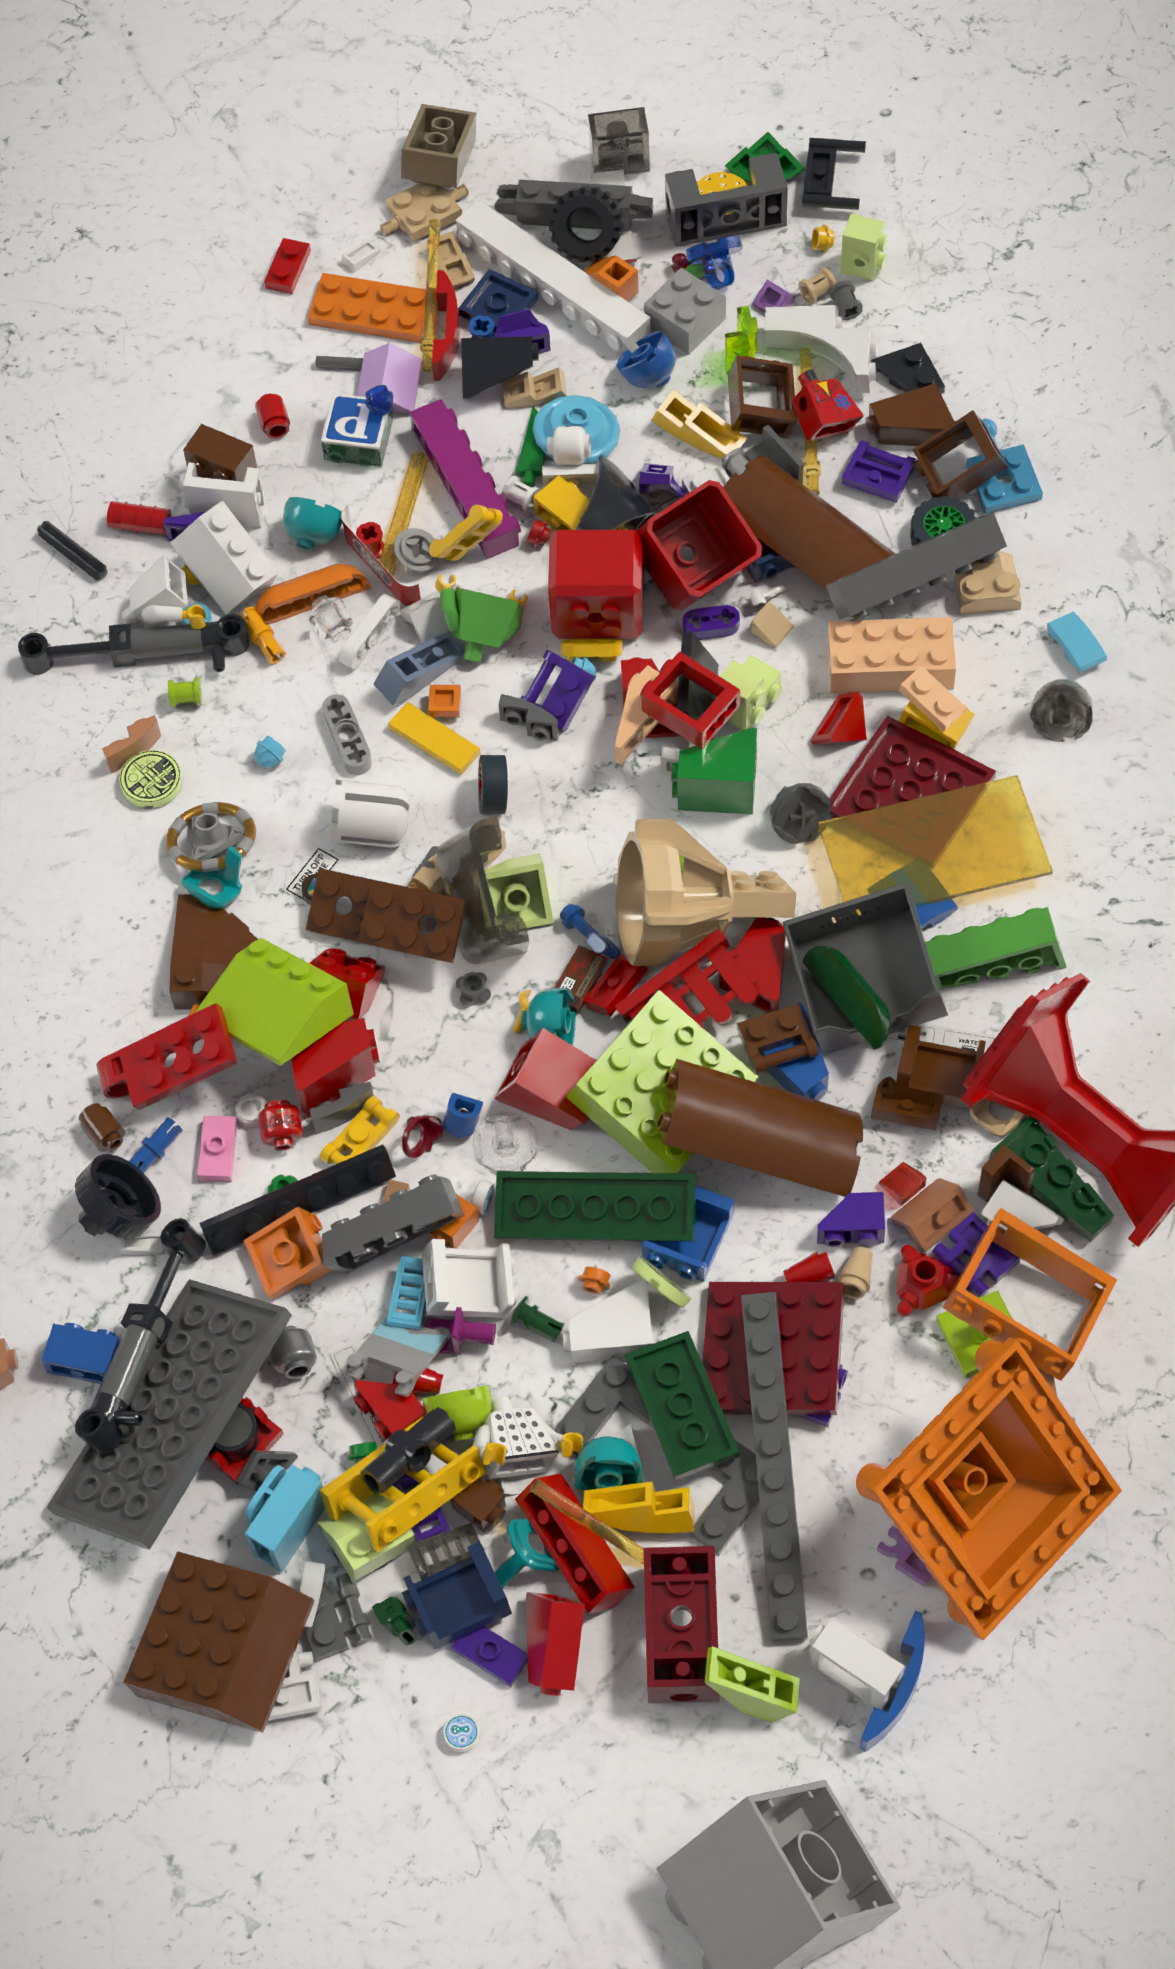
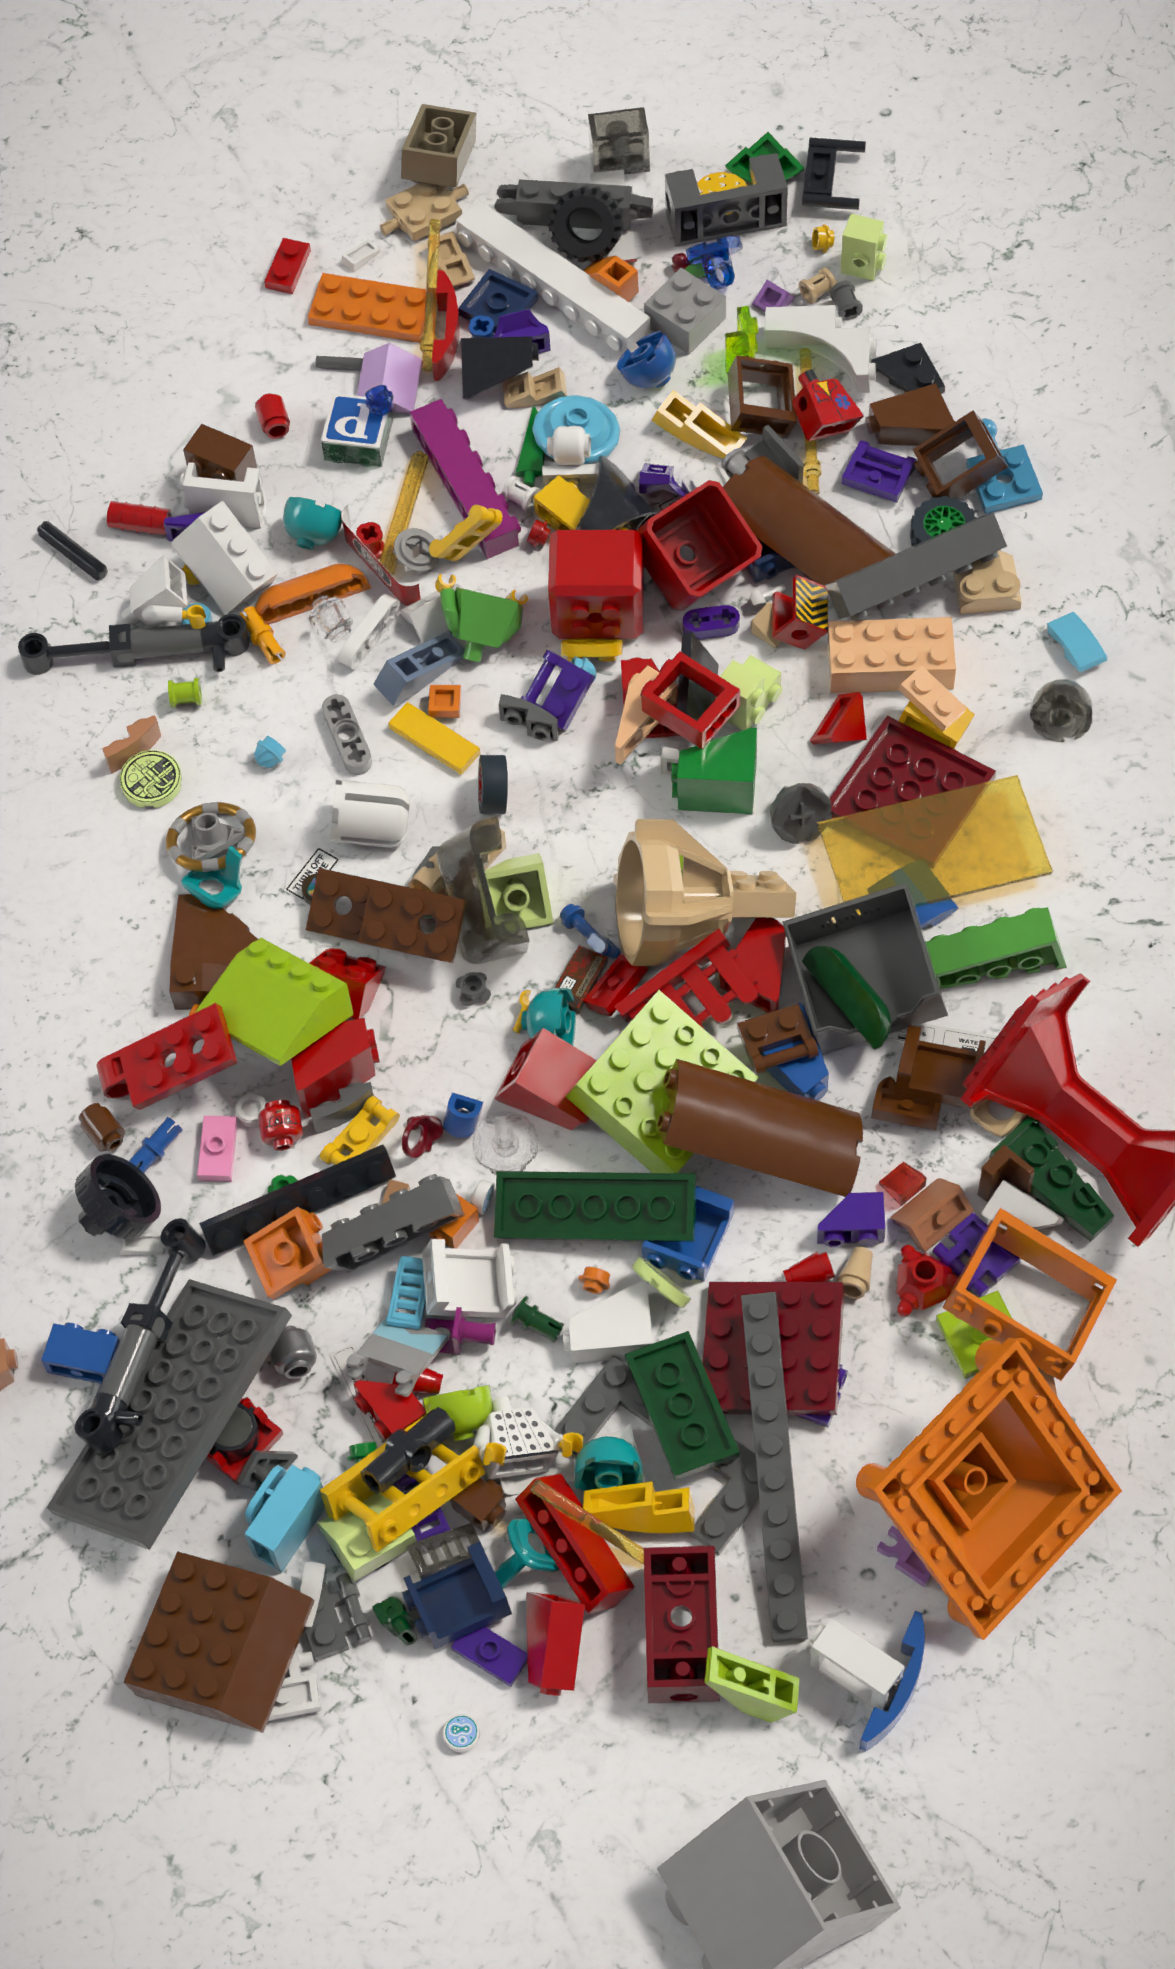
none -> piece [772,575,828,650]

